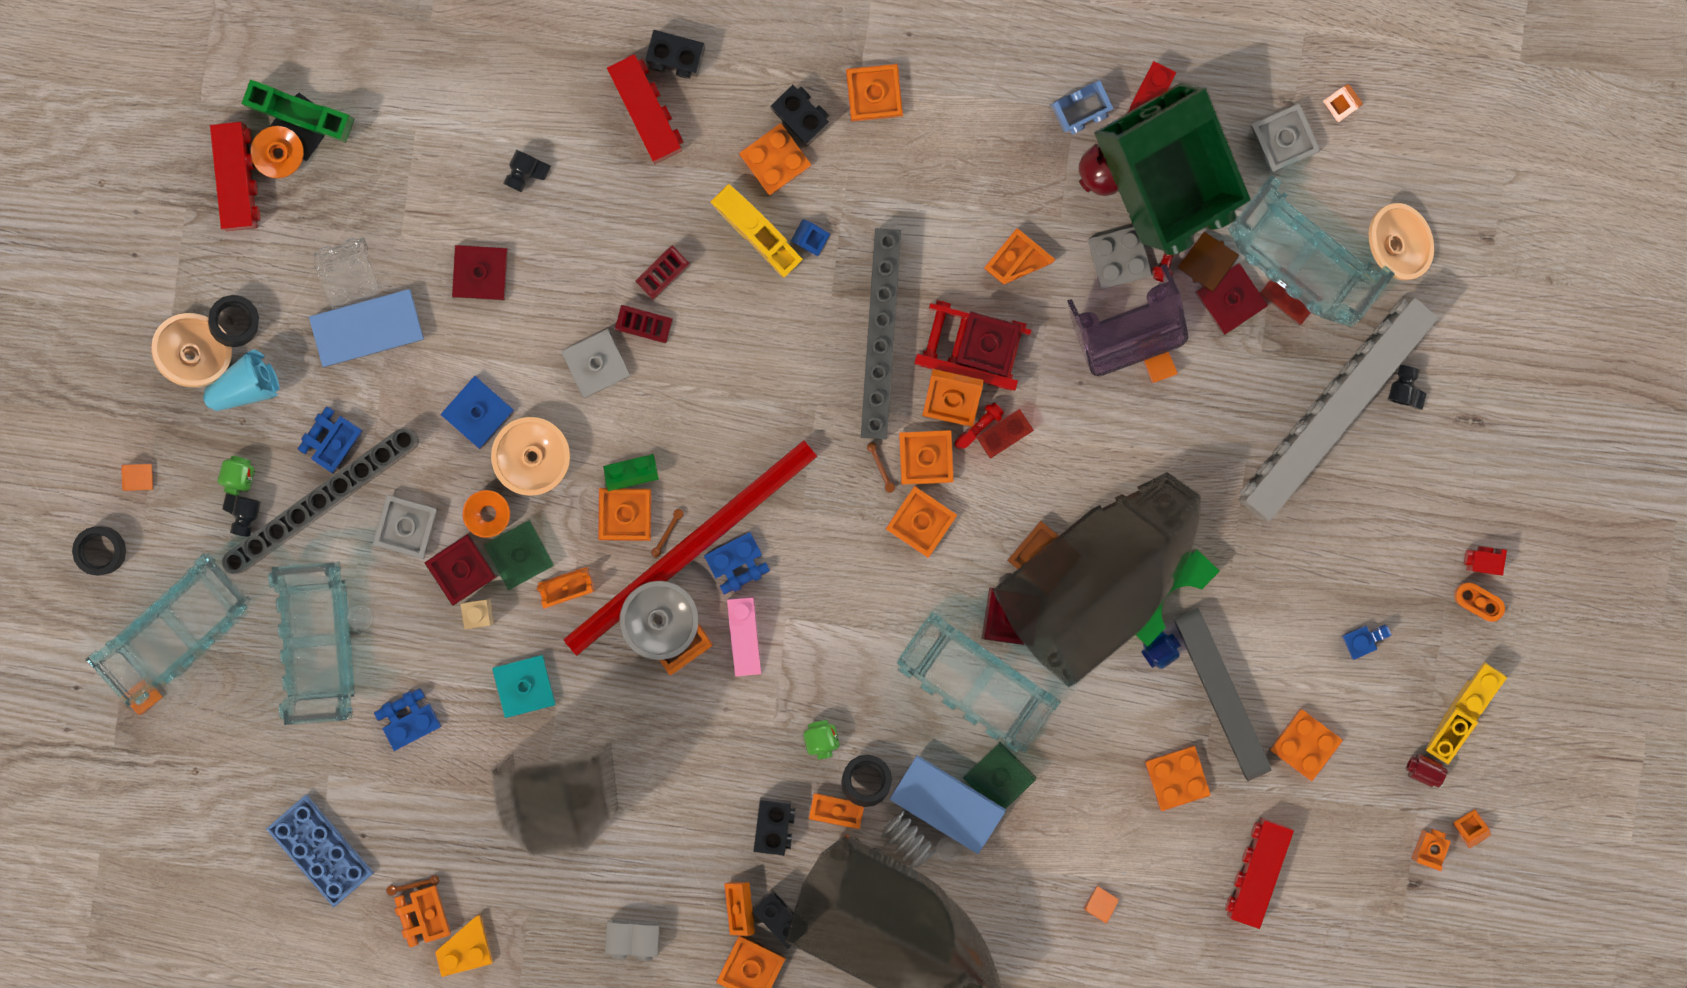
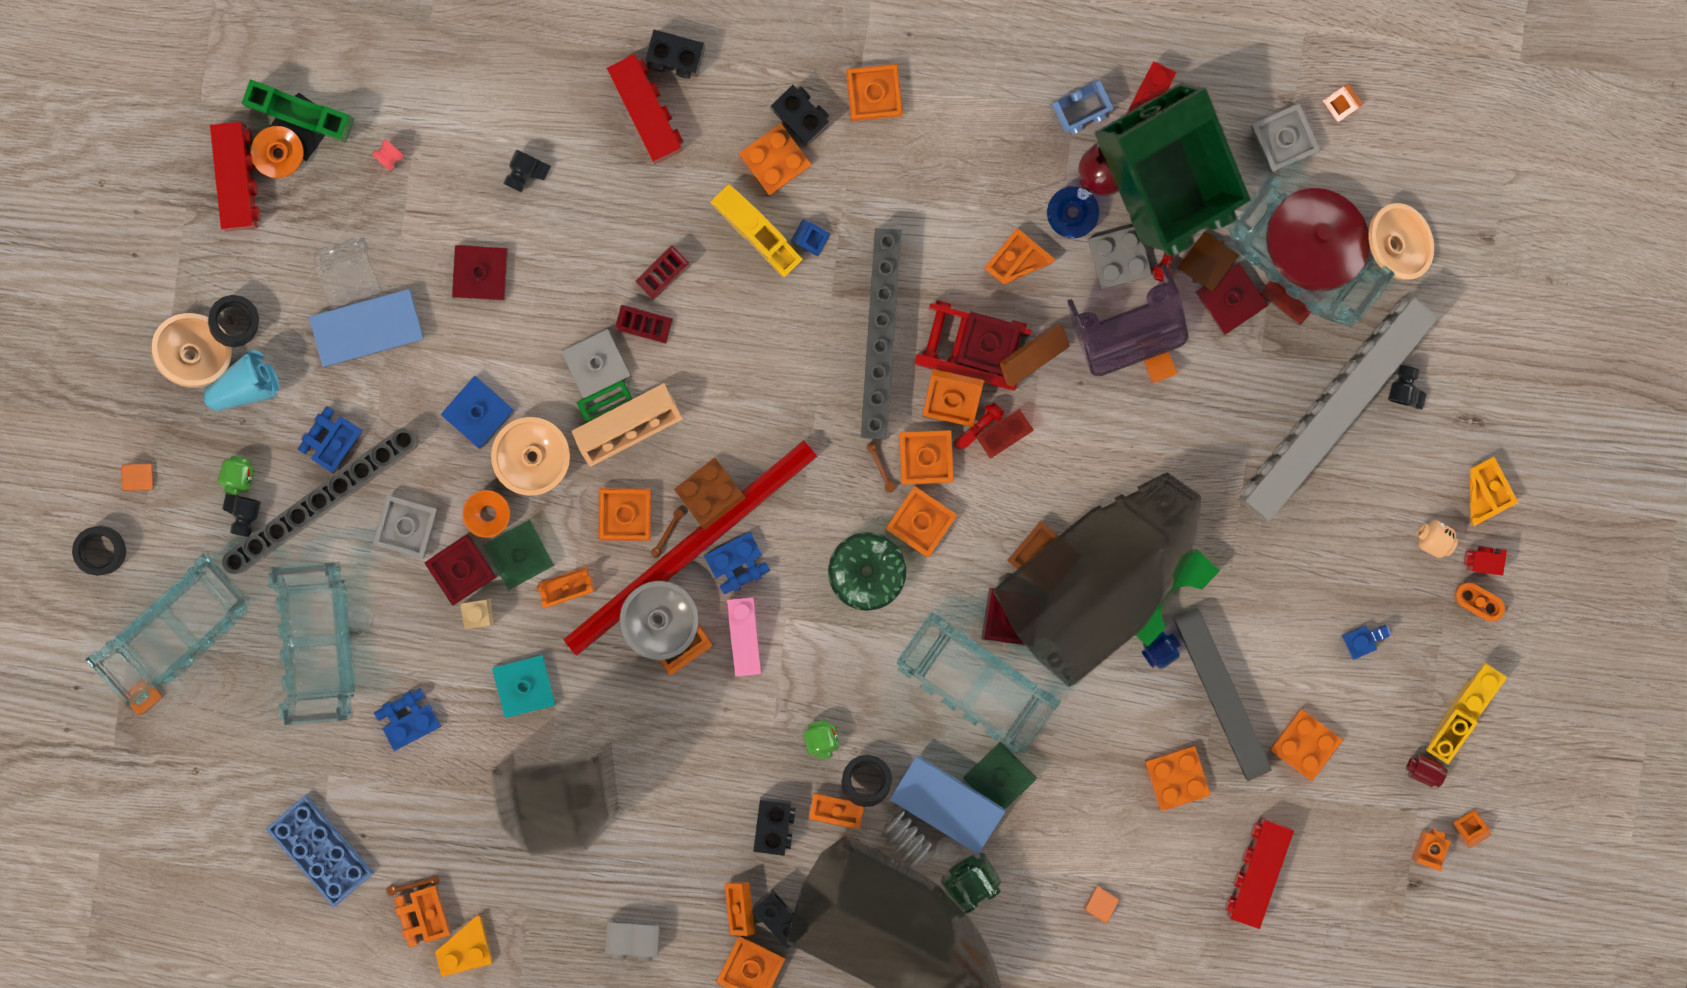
green plate [603,454,659,491] -> none
none -> coral wheel [372,139,405,172]
none -> light nougat brick [572,383,683,467]
none -> green tile [576,380,633,423]
none -> dark orange plate [674,457,746,530]
none -> clear green dish [828,532,906,611]
none -> clear green brick [940,853,1001,913]
none -> dark orange tile [999,323,1070,387]
none -> clear blue dish [1047,186,1099,239]
none -> dark red dish [1266,188,1370,291]
none -> light nougat head [1417,520,1458,558]
none -> light orange wing [1469,457,1519,526]

